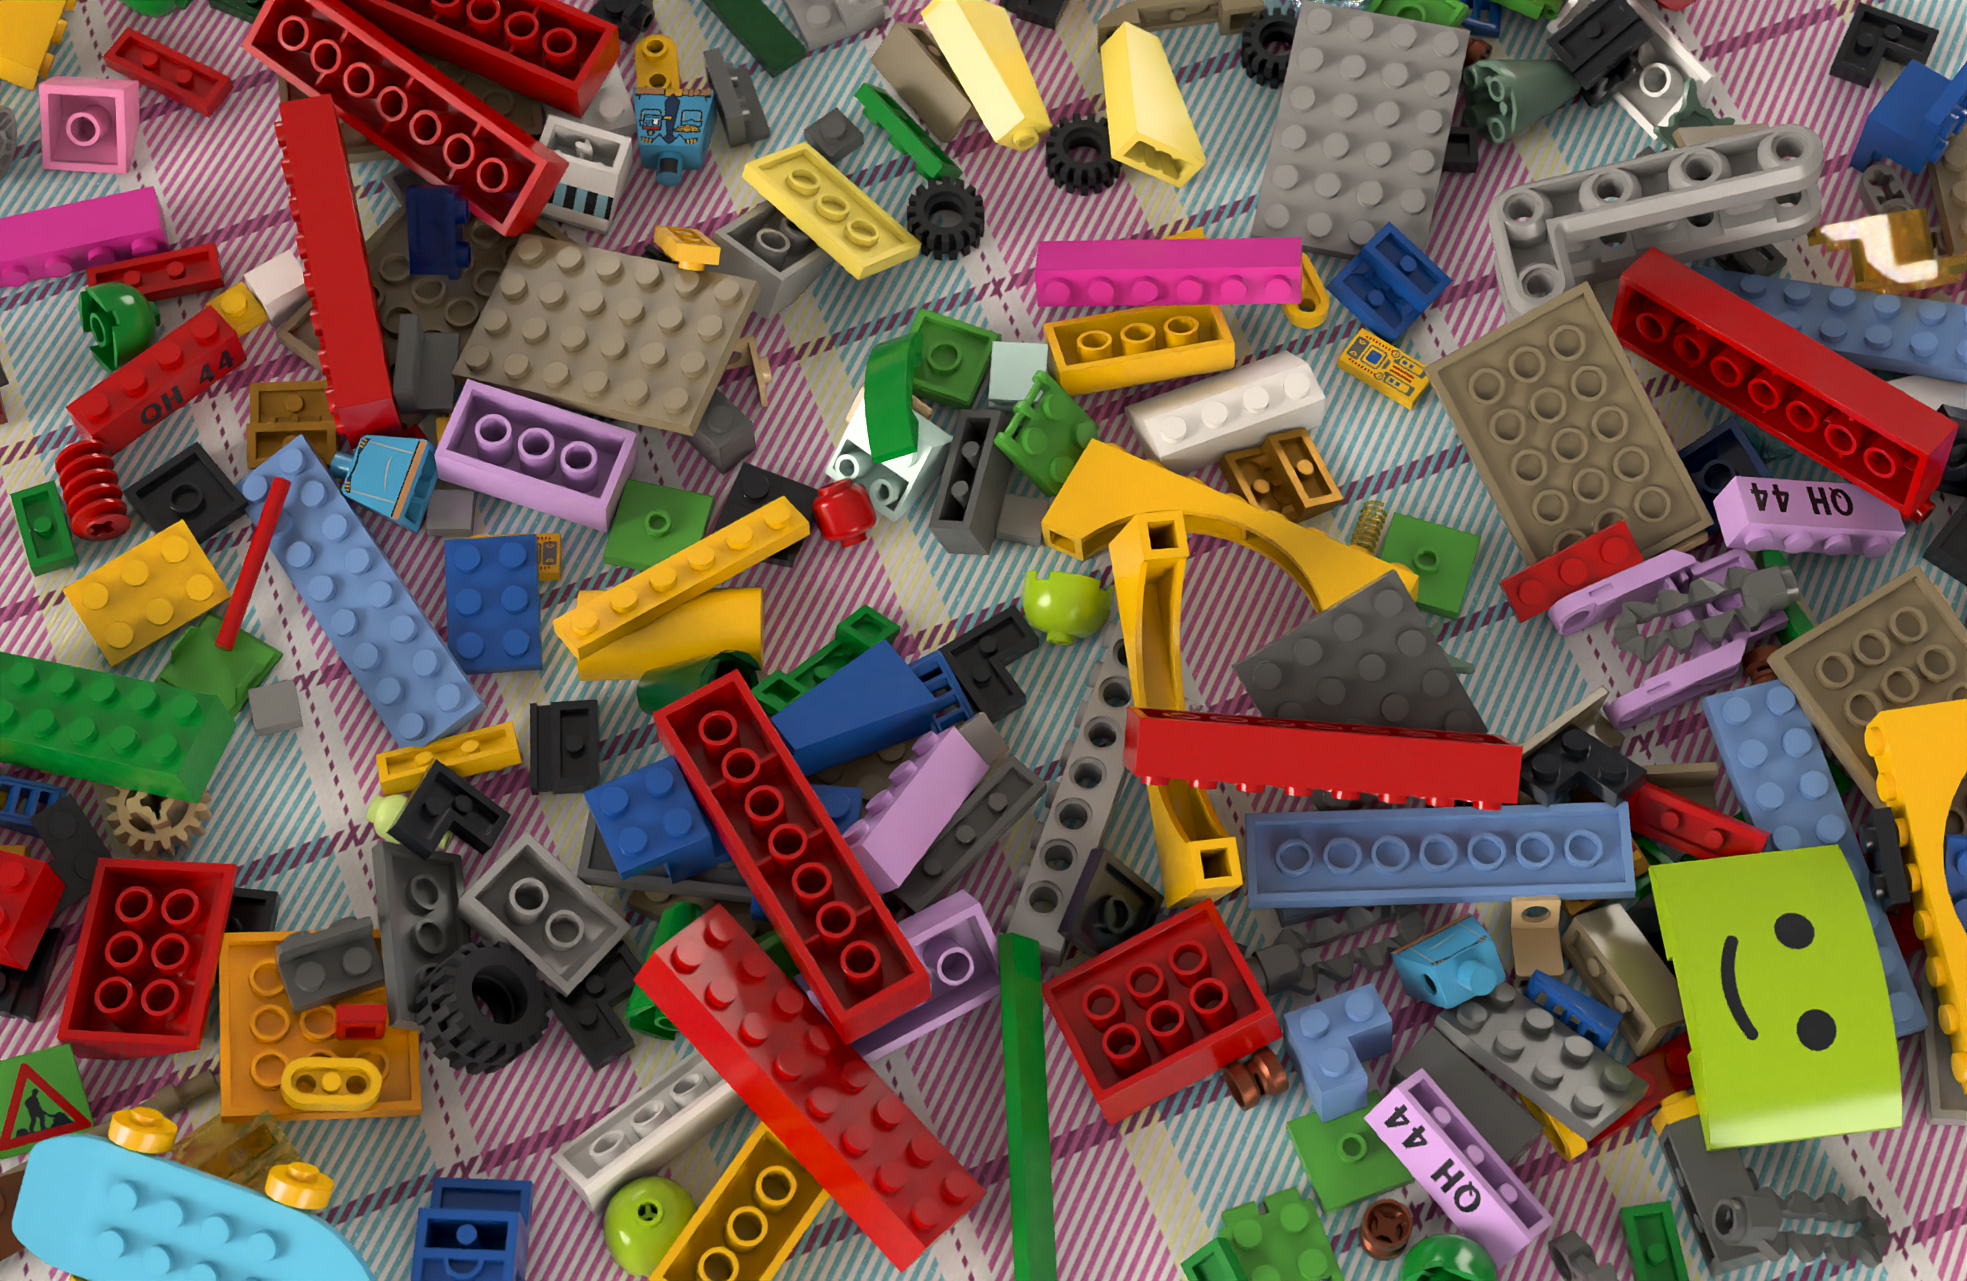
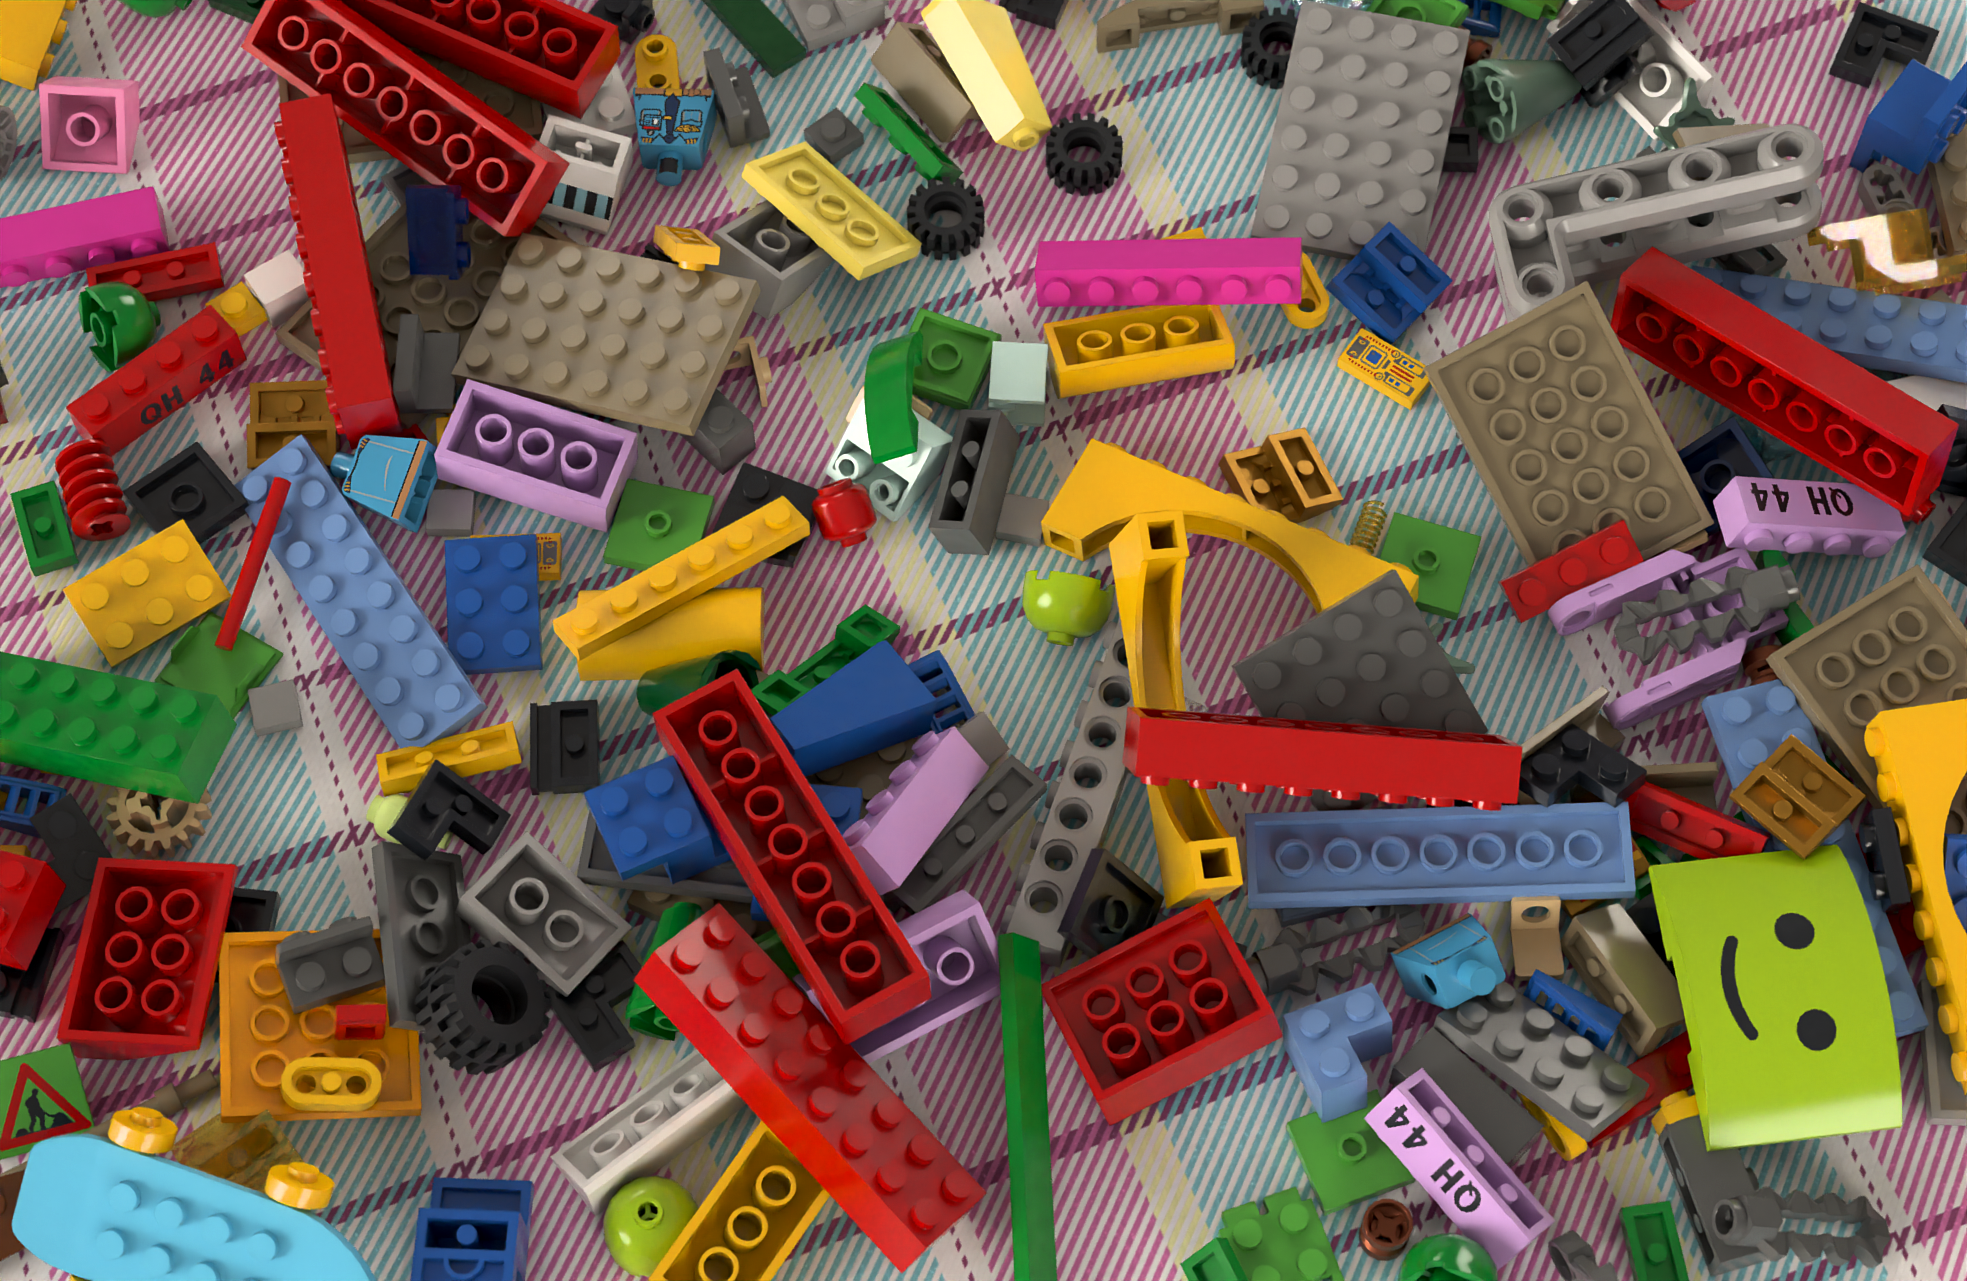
red plate [103,27,234,118] -> none
black plate [937,605,1039,724] -> none
bright green plate [994,370,1102,497] -> none
light yellow slope [1100,21,1206,188] -> none
white slope [1124,350,1326,475] -> none
copper wheel [1222,1046,1289,1111] -> none
none -> pearl gold slope [1729,734,1866,860]

